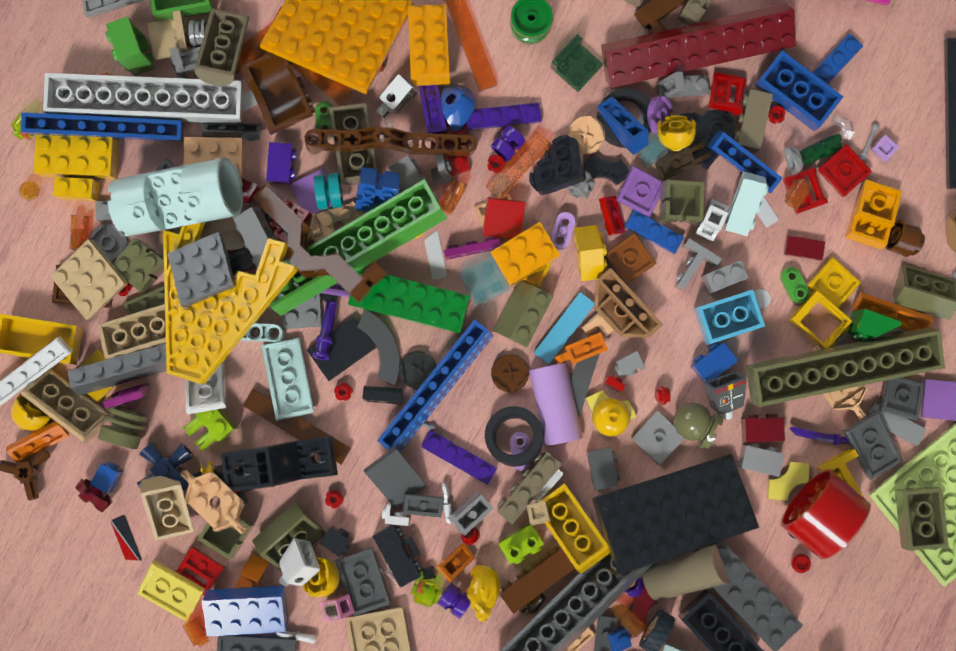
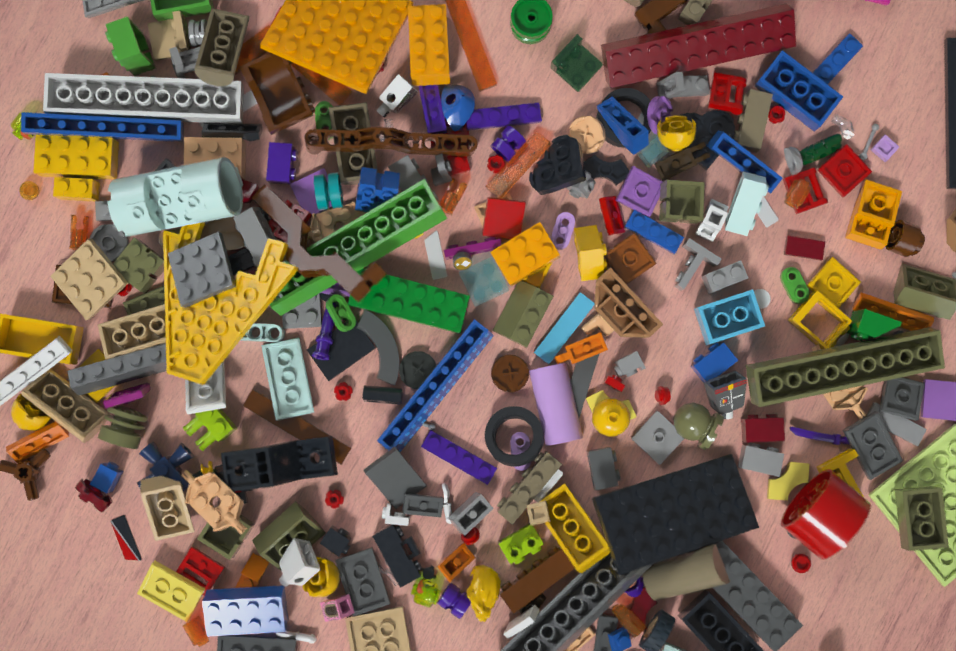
none -> bright green plate [326,294,356,332]
none -> tile [453,252,472,271]
none -> white tile [504,605,540,639]

